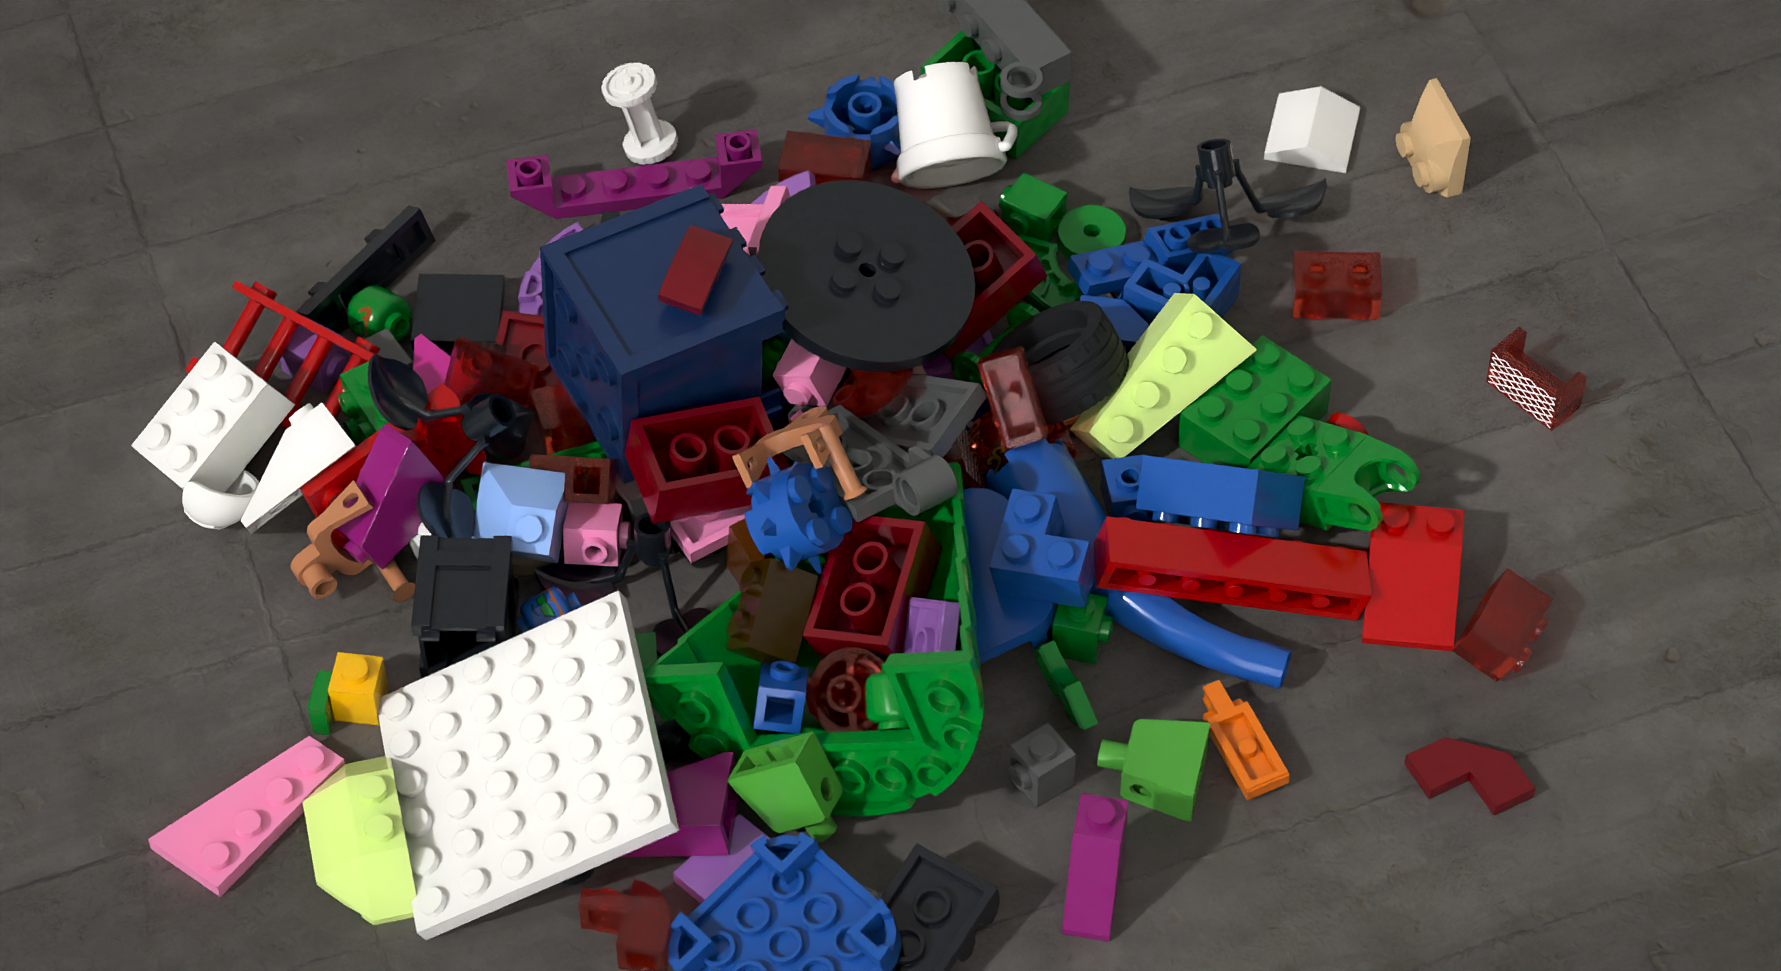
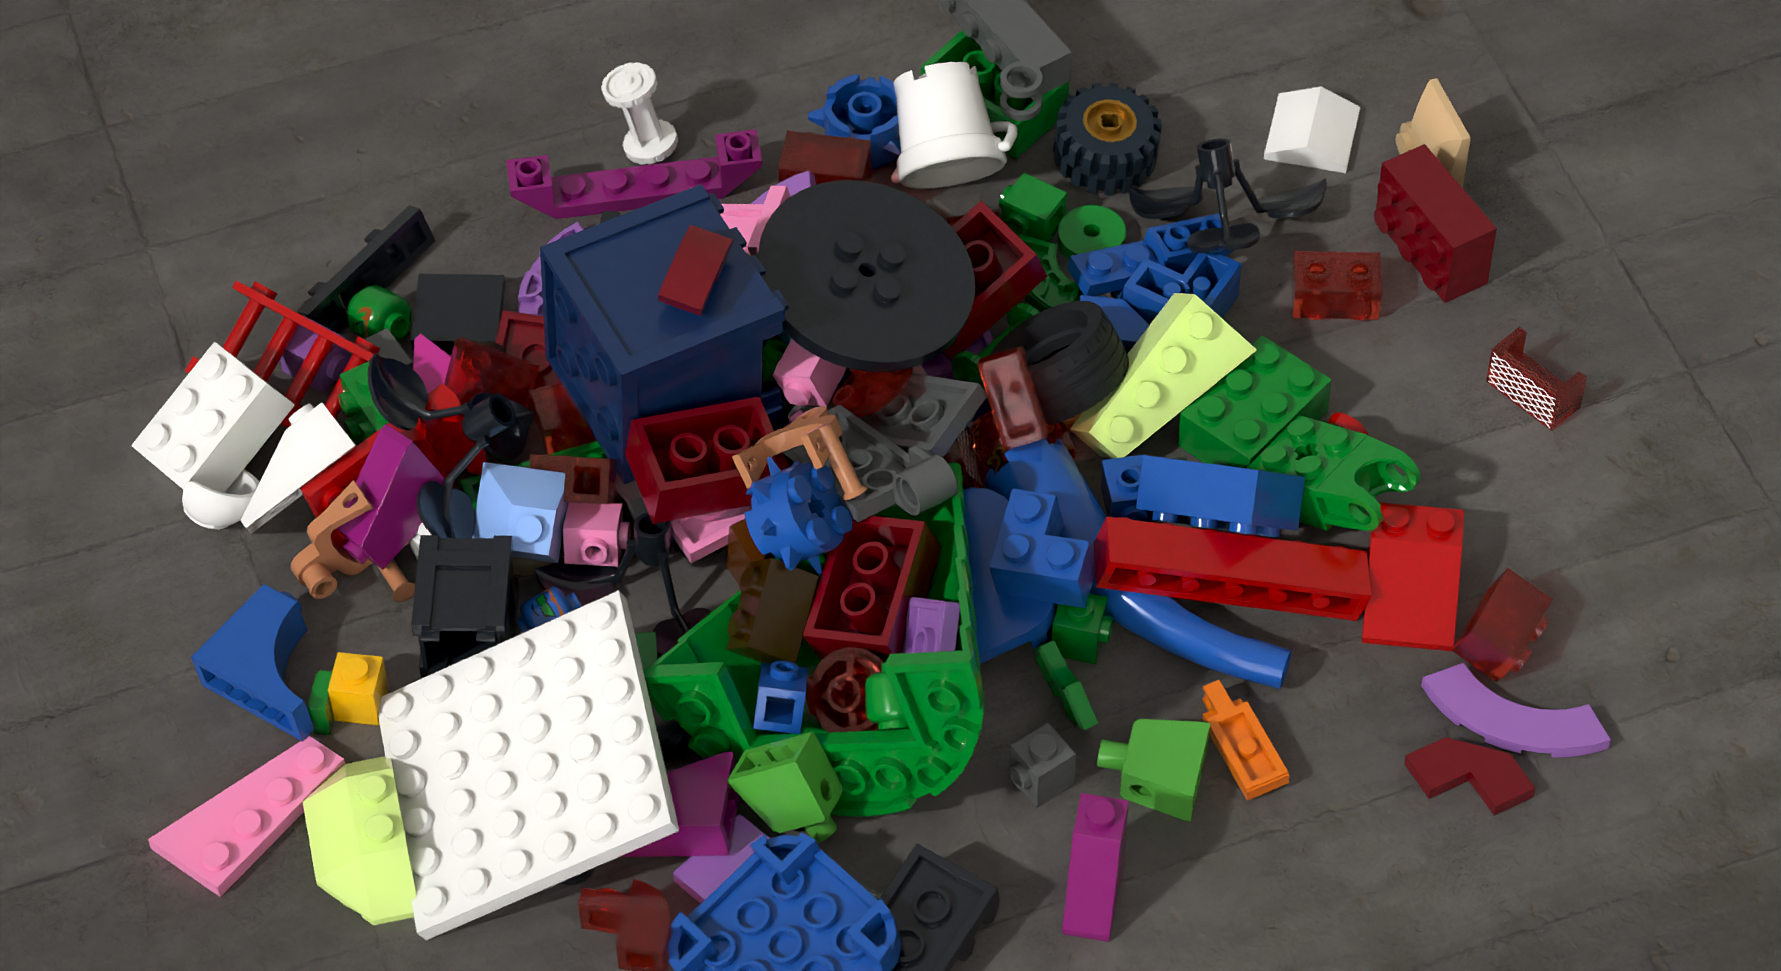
none -> blue arch [191,584,314,742]
none -> black wheel [1053,83,1162,196]
none -> dark red brick [1374,144,1497,303]
none -> medium lavender tile [1421,663,1611,758]

